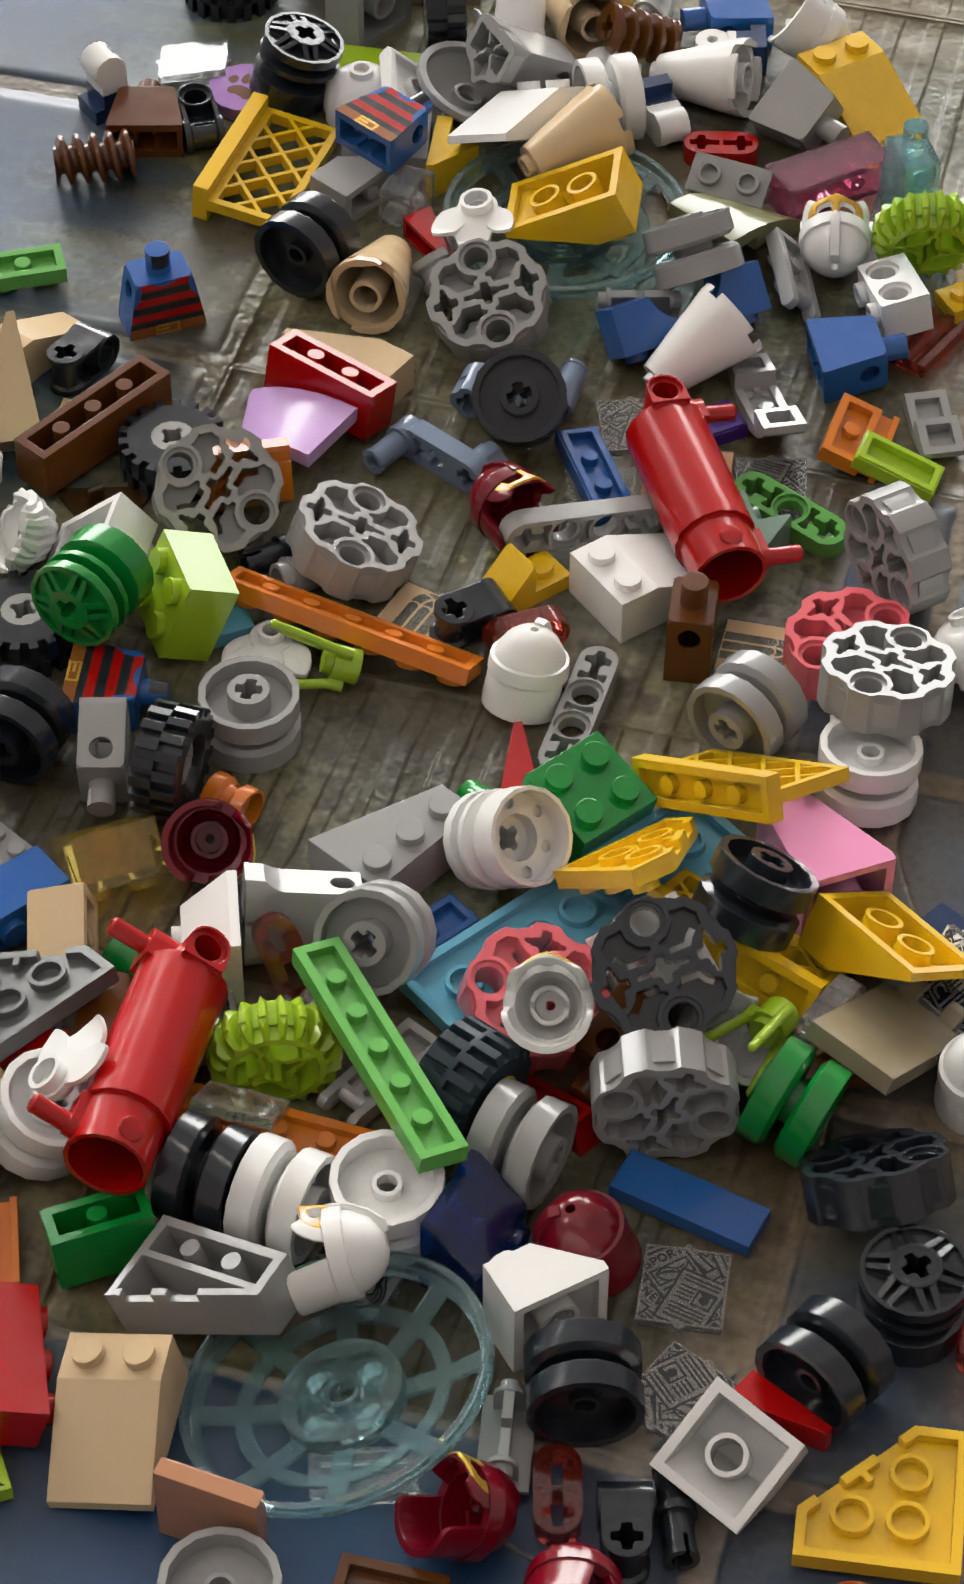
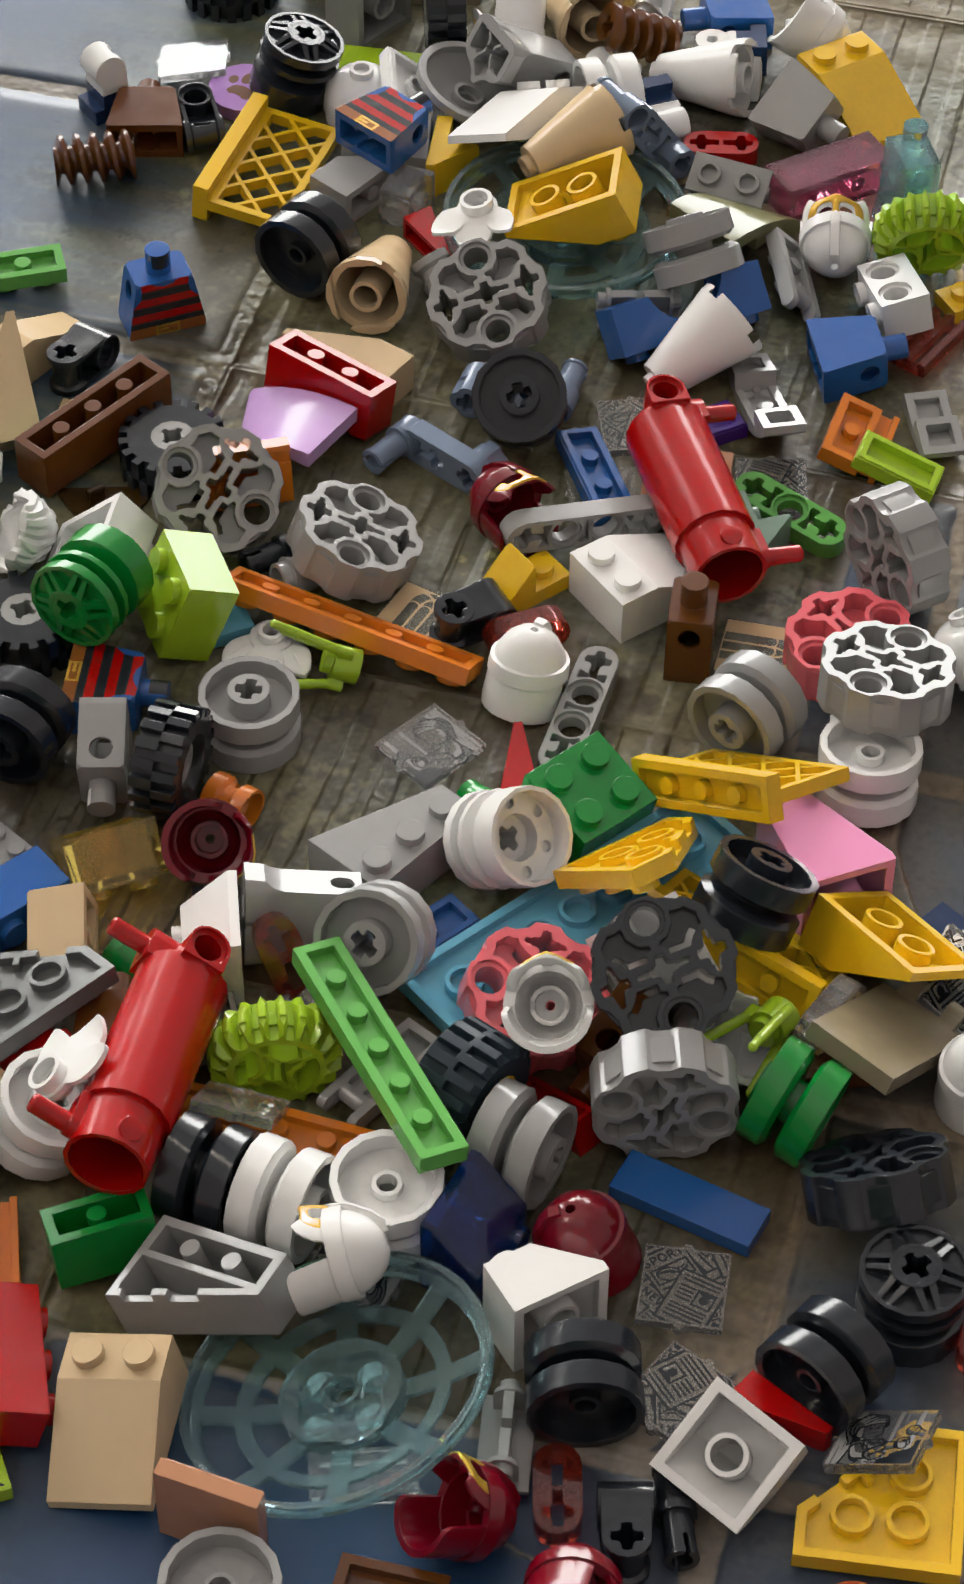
none -> clear piece [375,703,486,791]
none -> sand blue beam [595,76,695,181]
none -> piece [822,1410,942,1474]

